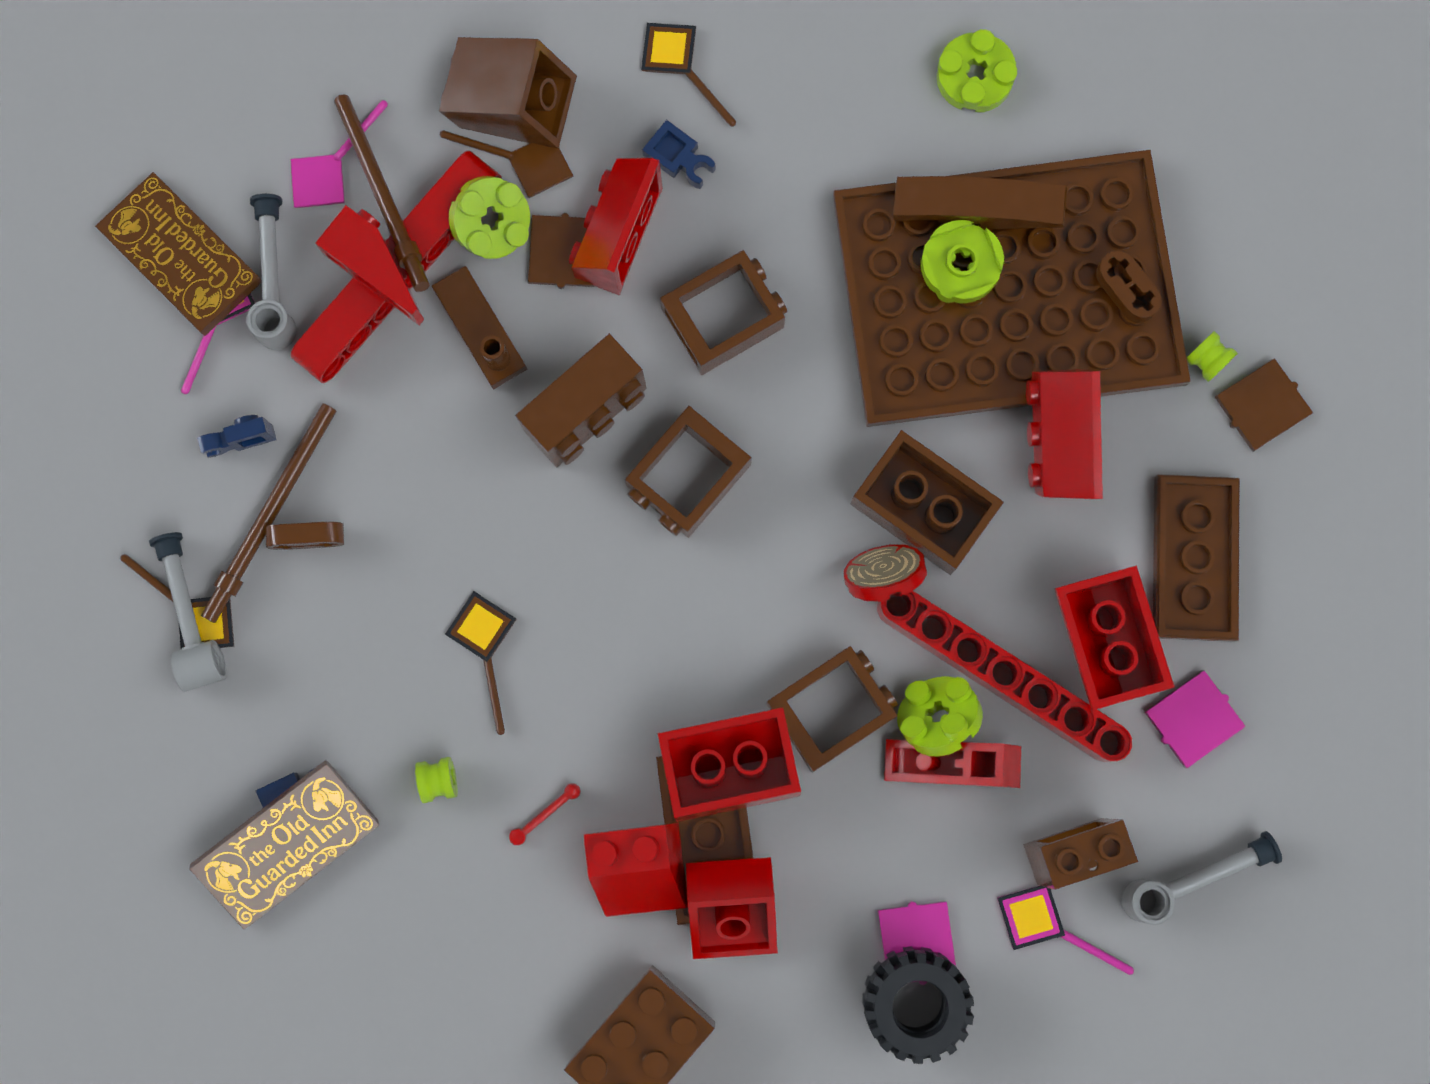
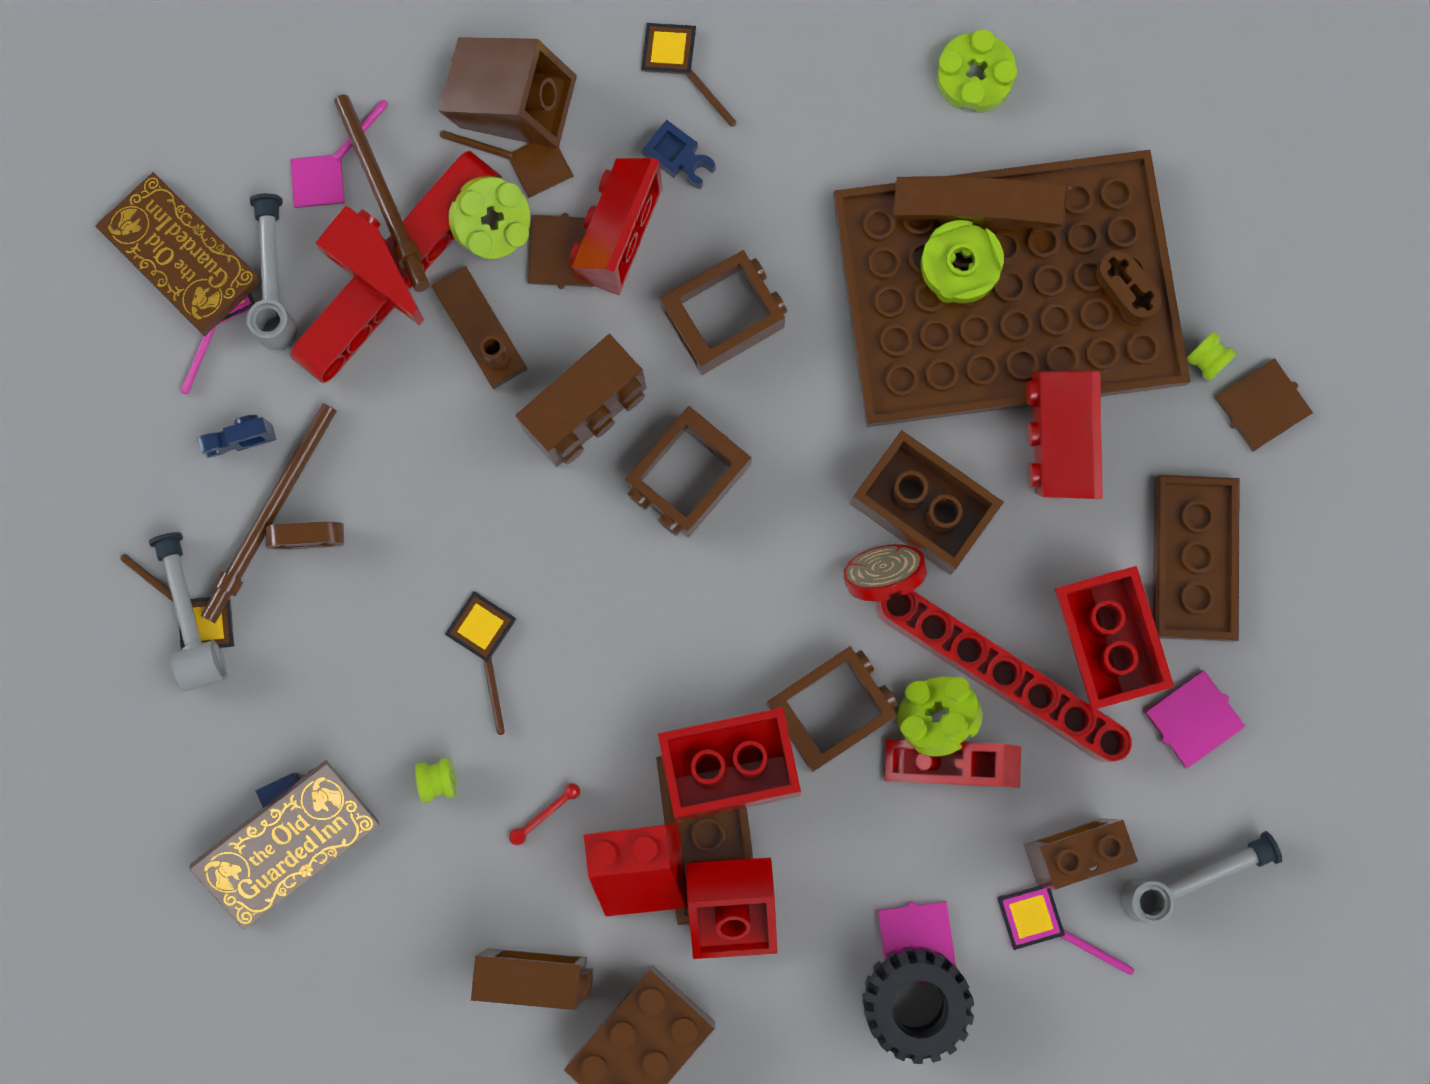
none -> reddish brown window [471,948,593,1010]

